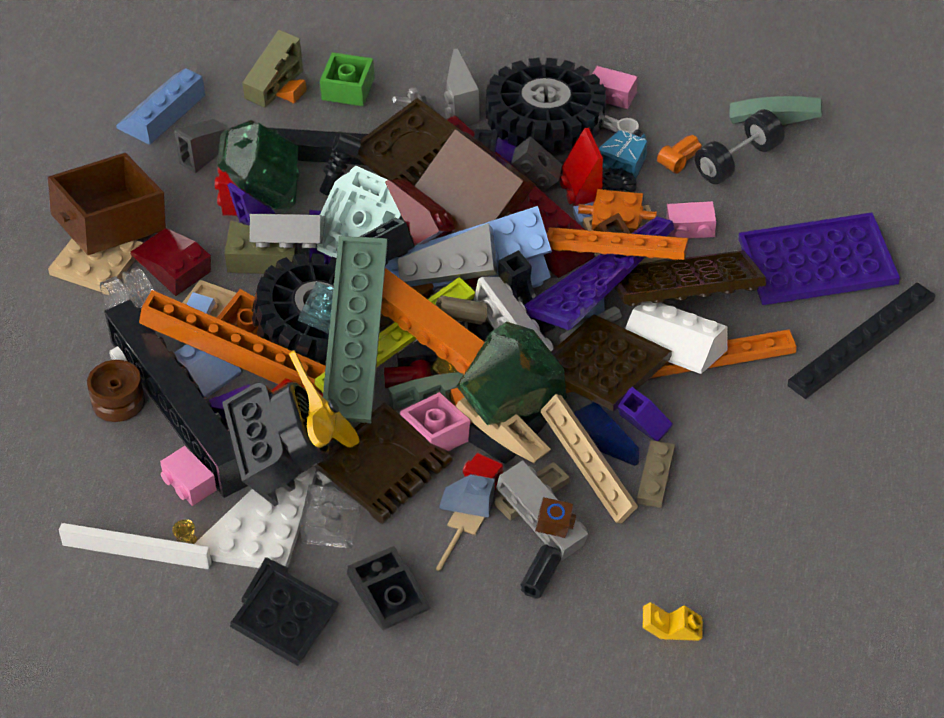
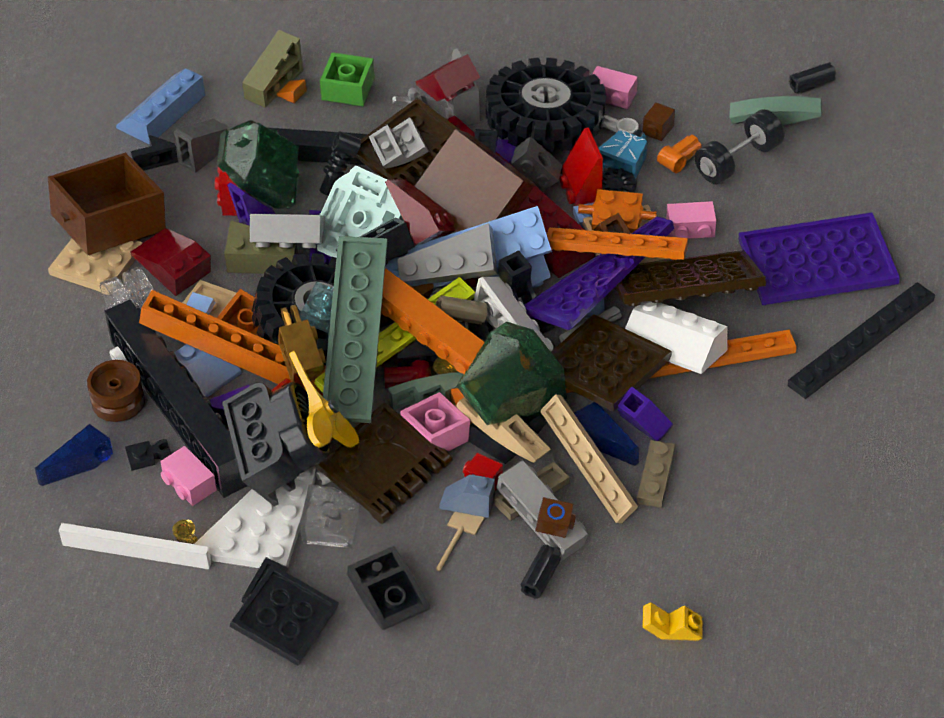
none -> clear blue slope [35,424,113,486]
none -> black plate [125,439,171,471]
none -> black slope [130,135,178,171]
none -> pearl gold brick [278,305,326,384]
none -> light grey slope [369,118,429,168]
none -> dark red slope [415,54,481,102]
none -> reddish brown brick [643,102,675,141]
none -> black axle [789,62,836,93]

